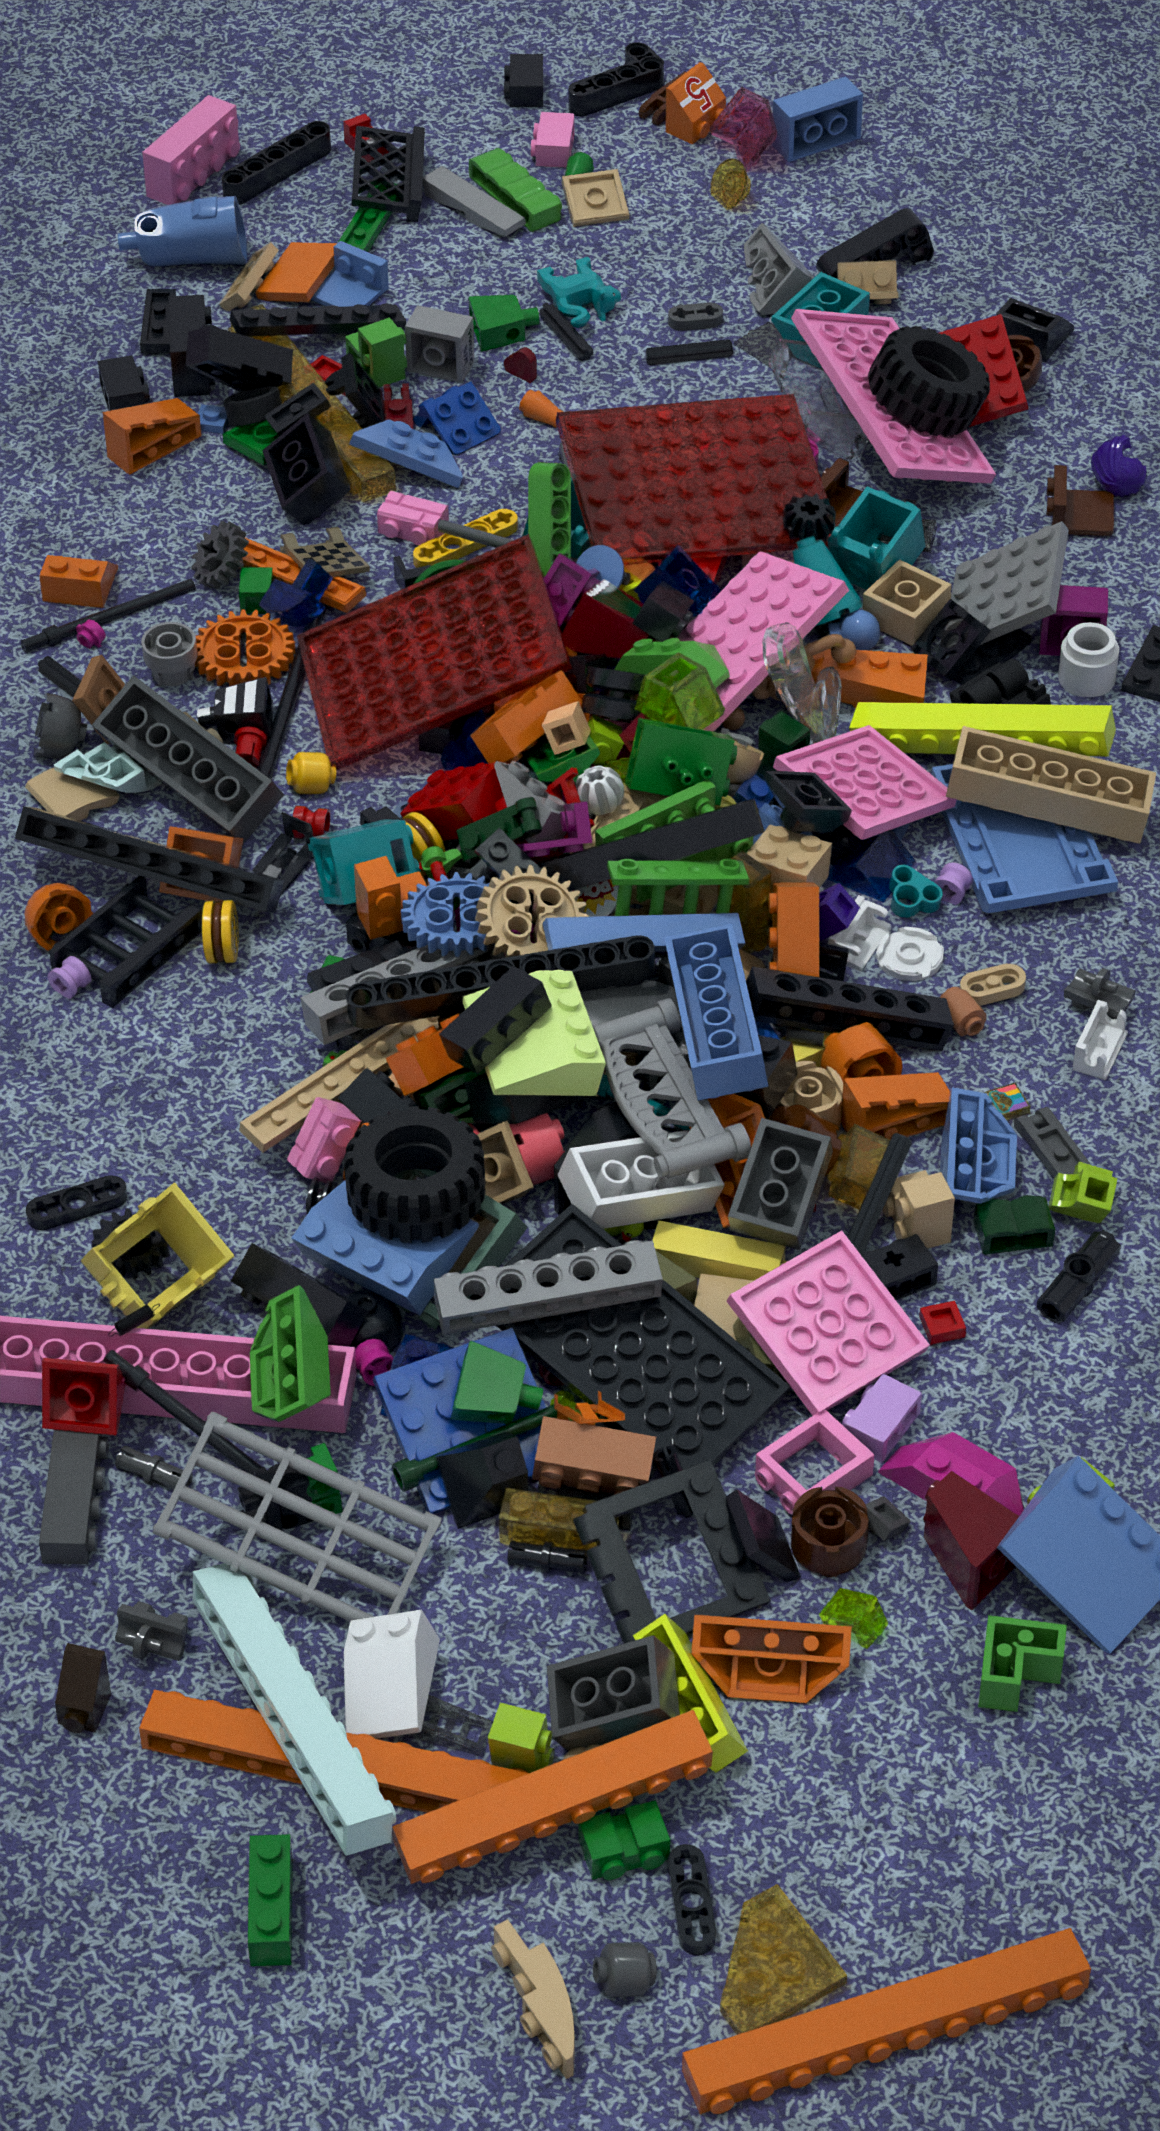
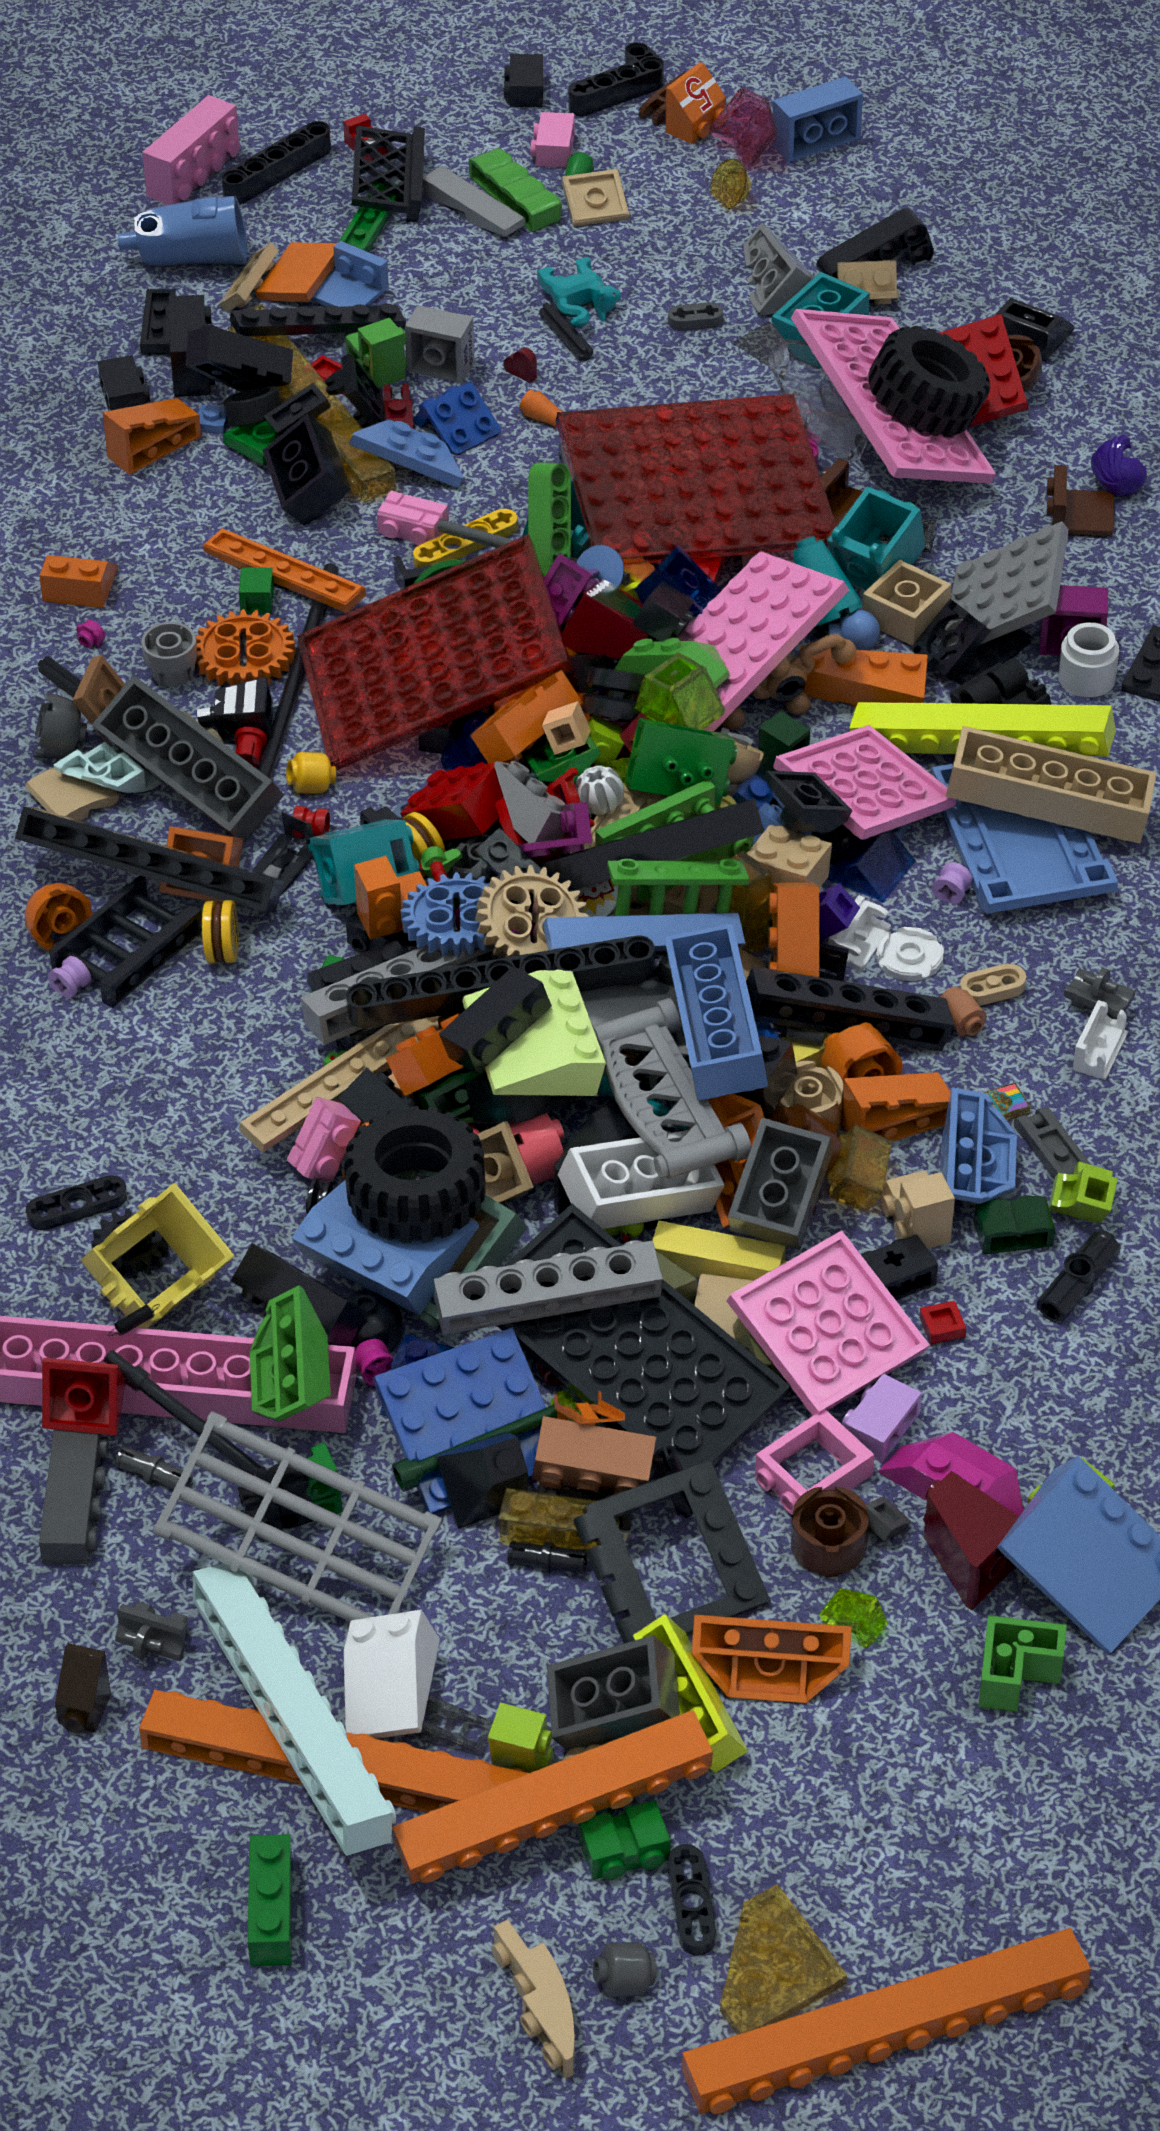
black bar [20,579,196,652] -> none
dark grey gear [191,521,249,589] -> none
clear blue brick [259,559,333,627] -> none
dark tan flag [280,527,370,580] -> none
green torso [450,1341,543,1424] -> none
dark green plate [457,797,542,863] -> none
green torso [468,295,540,352] -> none
black axle [645,339,733,365] -> none
black tile [726,1489,801,1582] -> none
clear animal [762,622,842,744] -> none
black gear [783,492,836,542] -> none
black axle [847,1133,912,1254] -> none
teal piece [889,865,943,918] -> none

